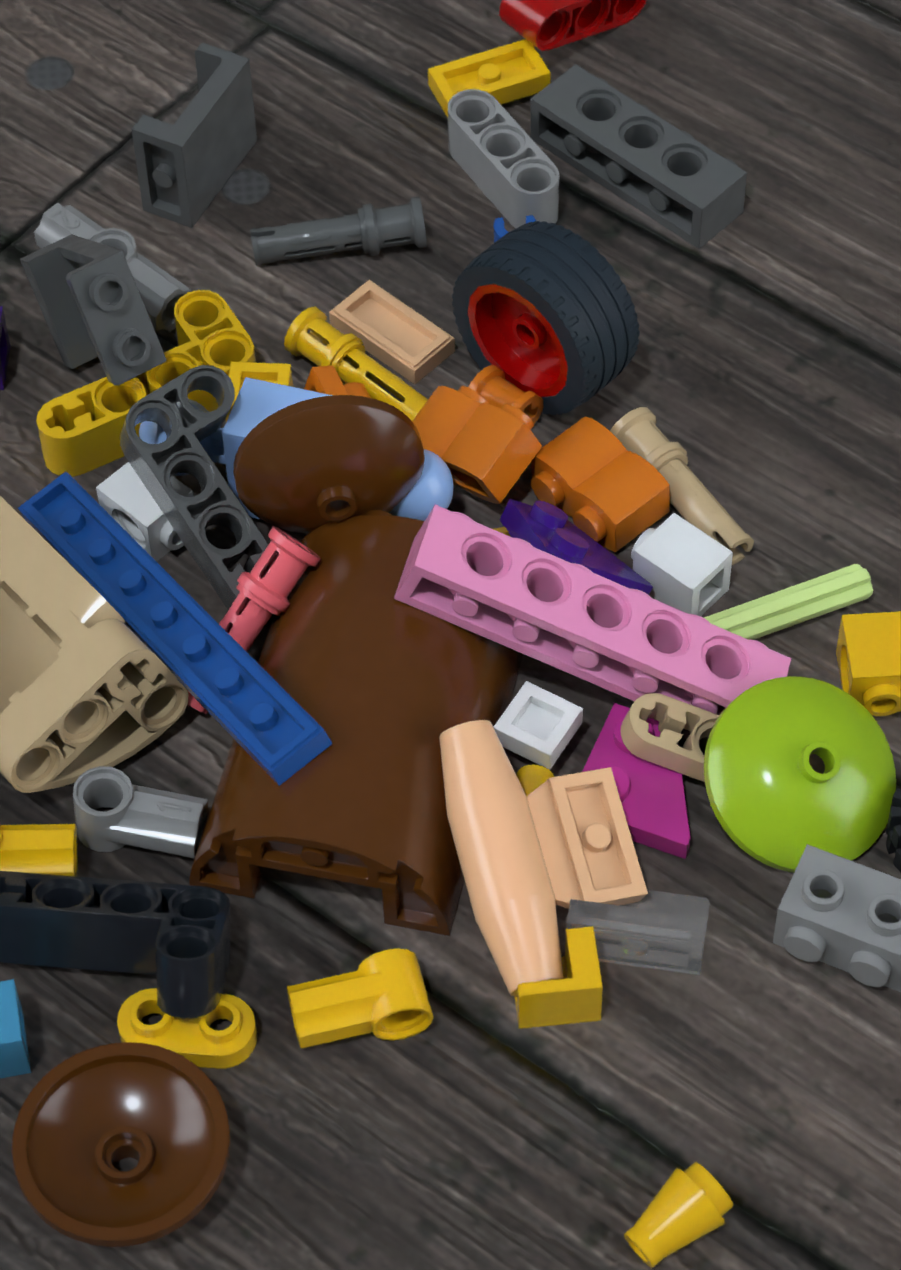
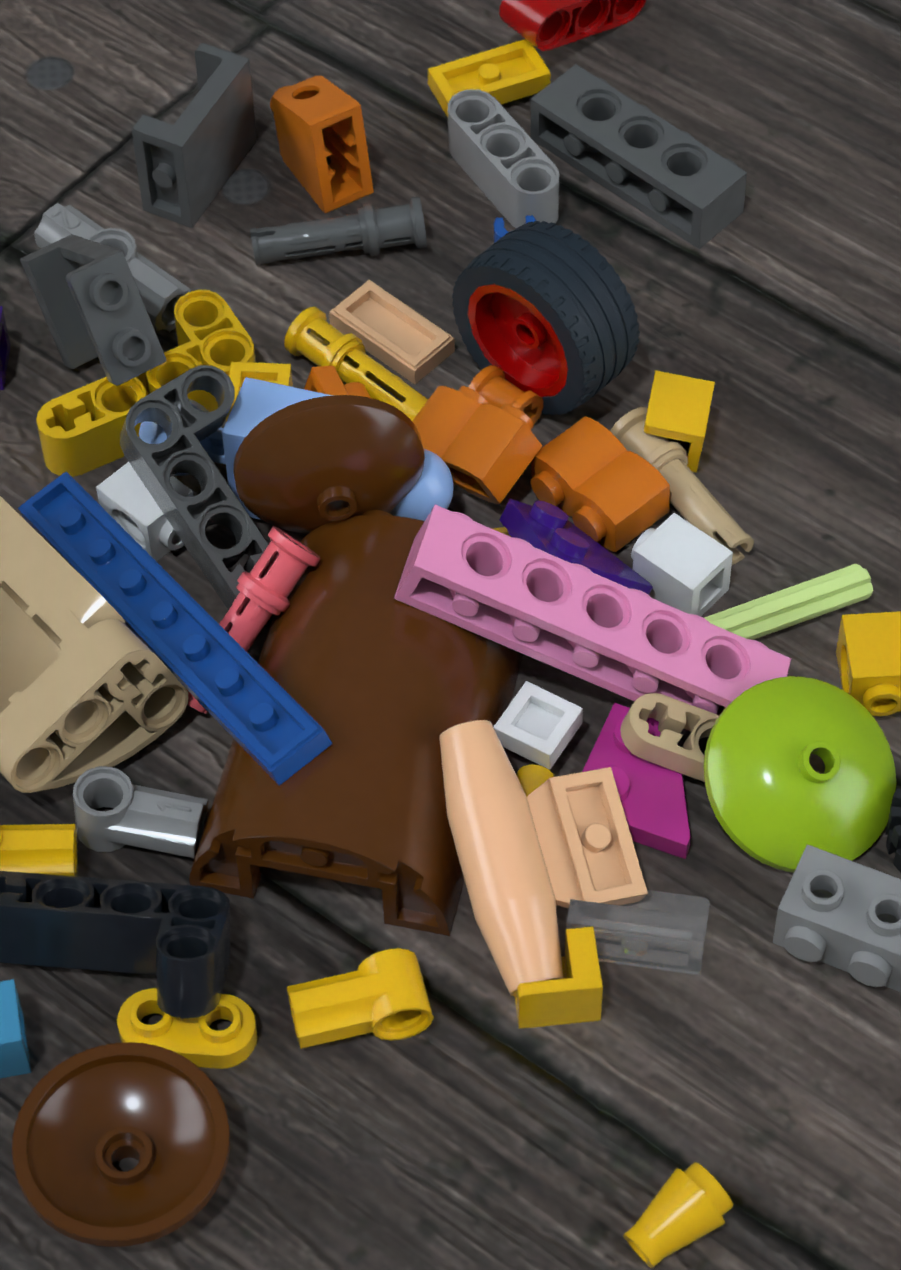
none -> orange torso [270,76,374,213]
none -> yellow panel [644,370,715,473]

